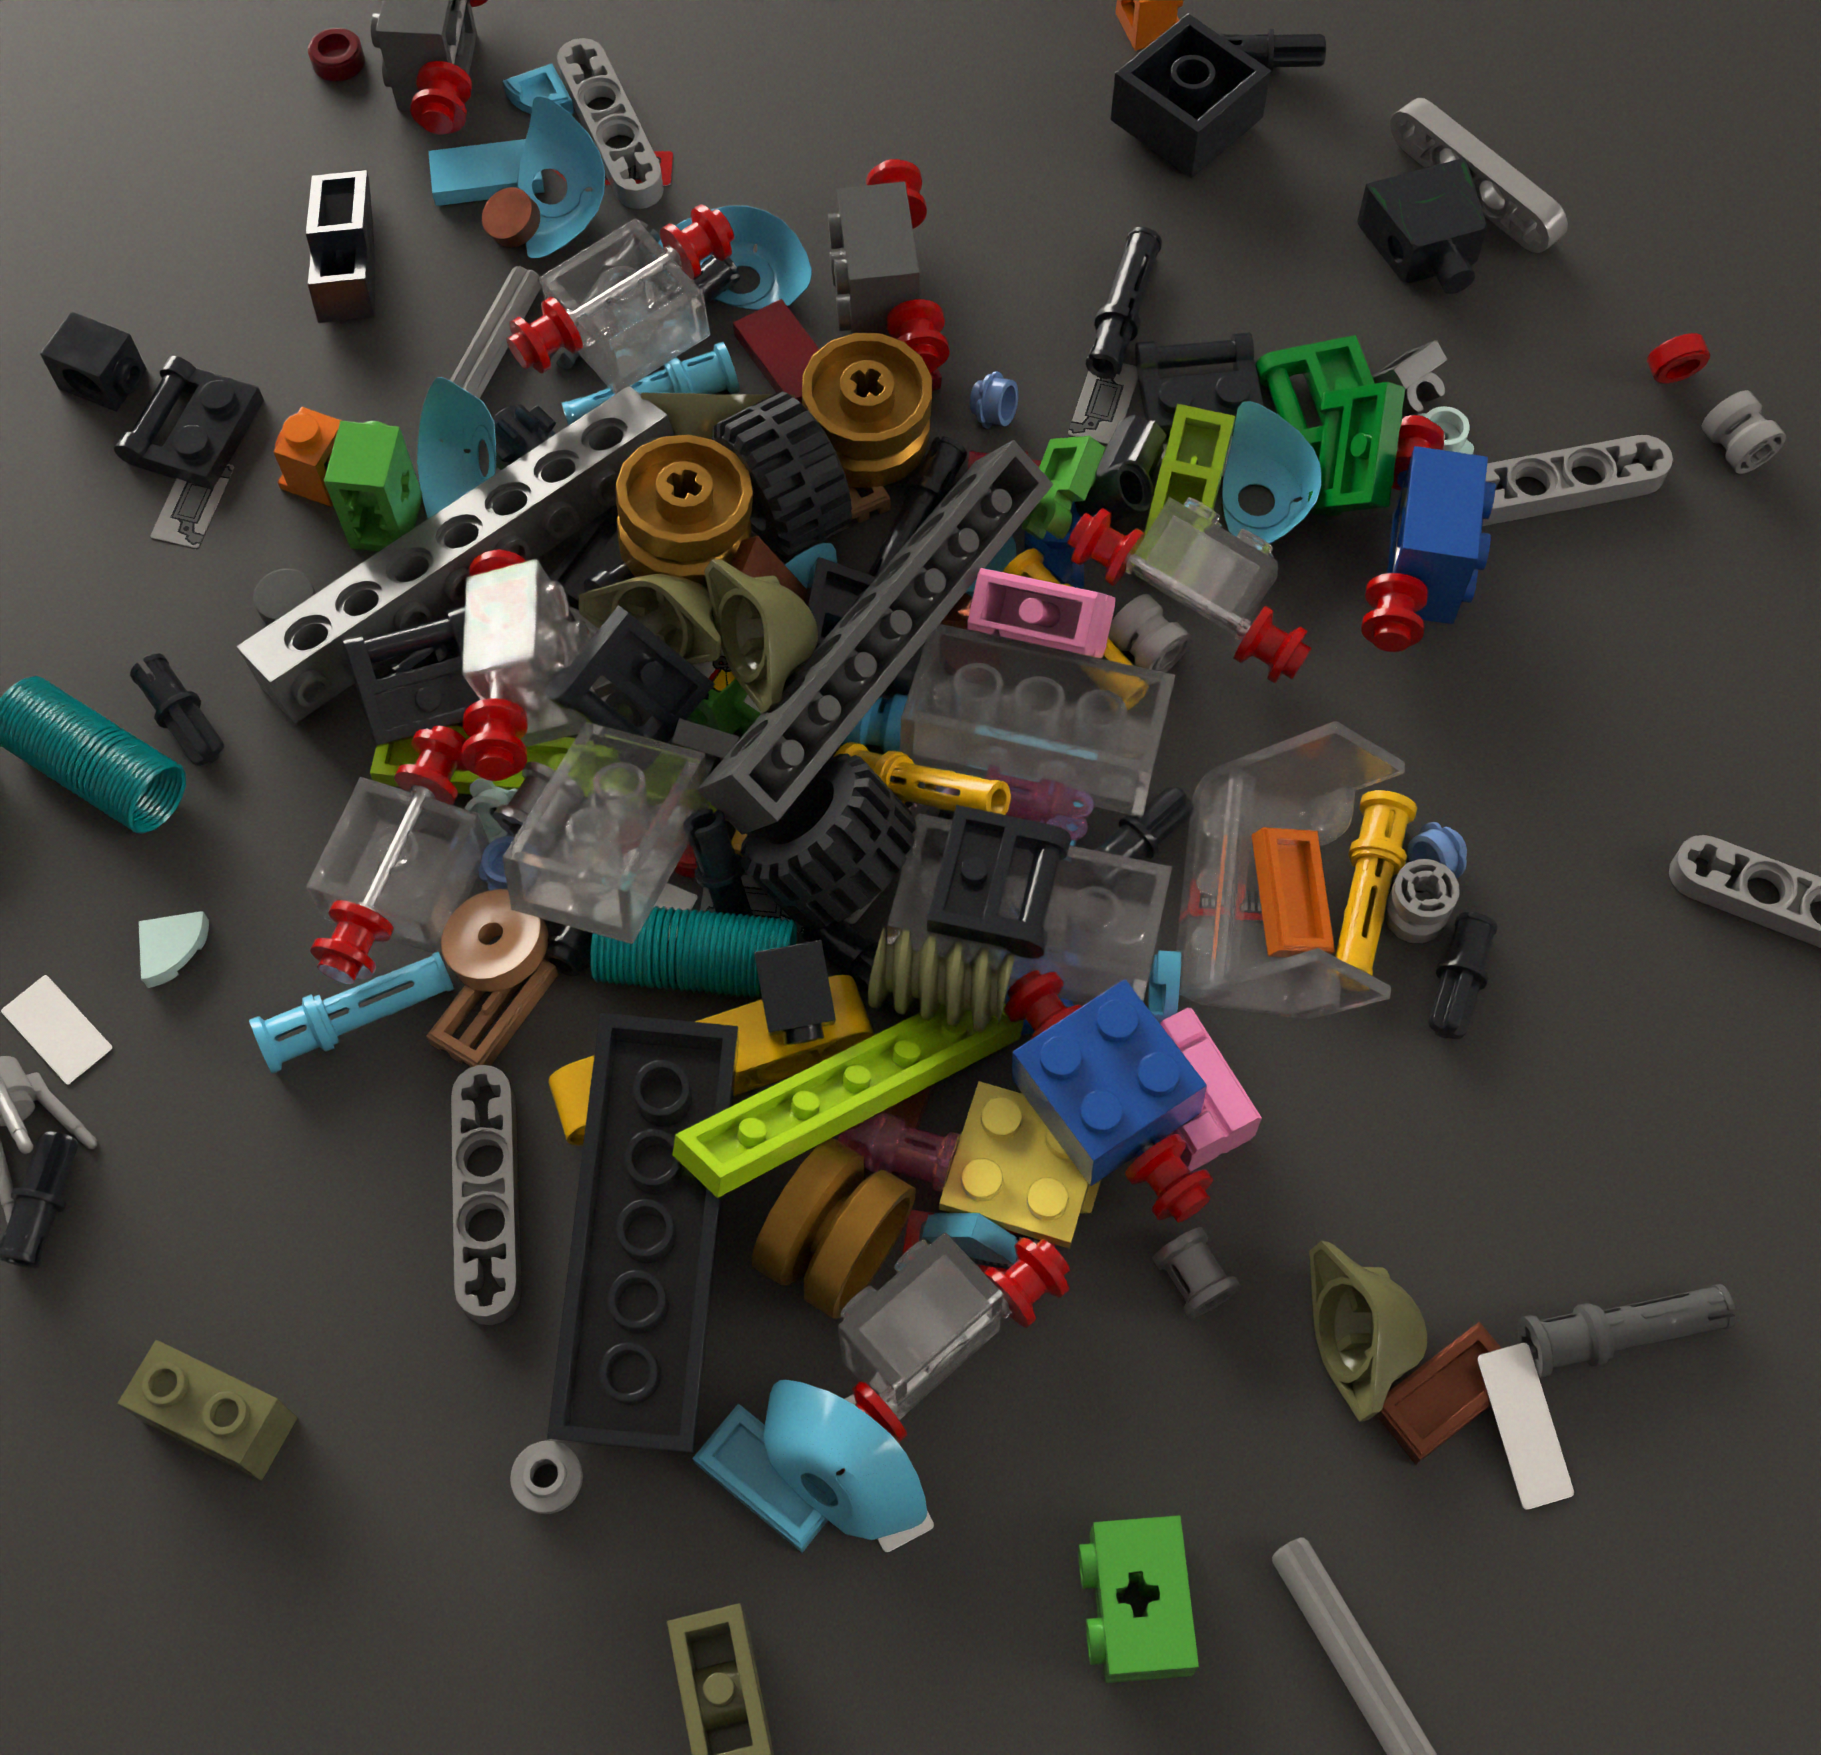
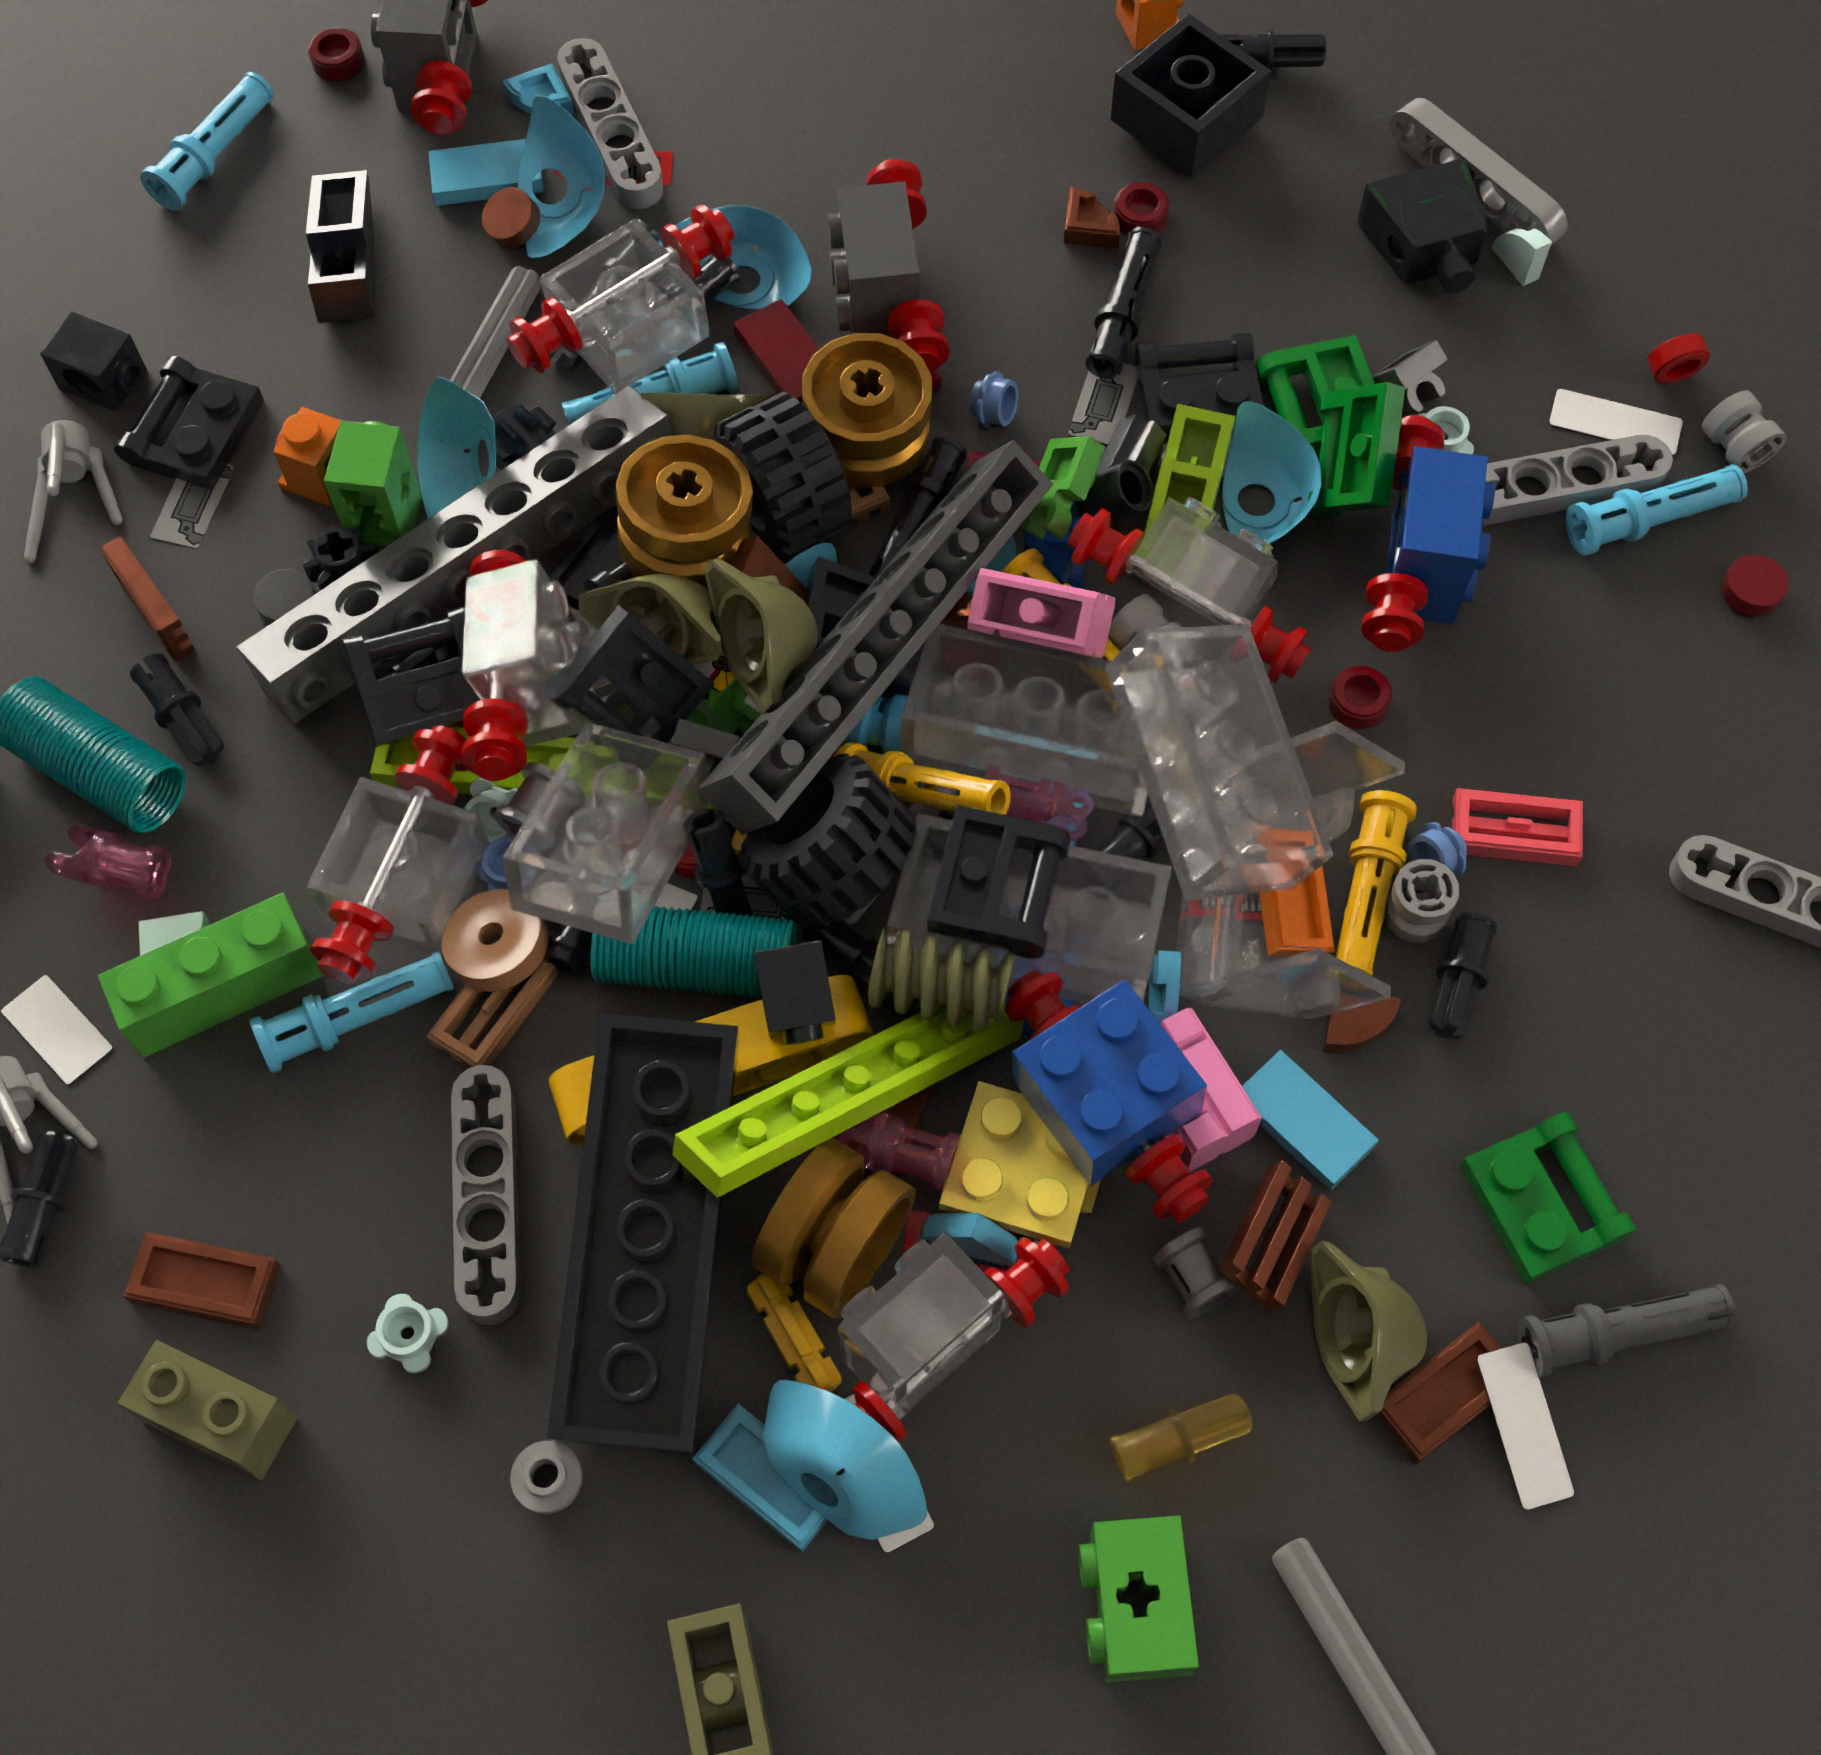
none -> light grey plant [23,420,123,564]
none -> clear pink piece [45,824,172,900]
none -> bright green brick [97,892,325,1058]
none -> copper tile [102,536,196,661]
none -> copper tile [123,1231,281,1330]
none -> medium azure pin [140,72,274,211]
none -> black gear [302,525,379,590]
none -> light aqua plate [367,1294,449,1373]
none -> yellow axle [747,1274,842,1392]
none -> copper tile [1063,187,1120,248]
none -> clear brick [1105,624,1334,901]
none -> clear yellow axle [1110,1393,1253,1482]
none -> dark red tile [1113,182,1169,235]
none -> copper tile [1218,1160,1332,1312]
none -> medium azure tile [1242,1049,1379,1192]
none -> copper tile [1323,984,1402,1053]
none -> dark red tile [1328,666,1392,729]
none -> coral tile [1452,788,1583,867]
none -> green plate [1459,1111,1638,1285]
none -> light aqua tile [1491,228,1552,286]
none -> white sticker [1549,389,1683,455]
none -> medium azure pin [1565,464,1748,556]
none -> dark red tile [1722,555,1789,617]

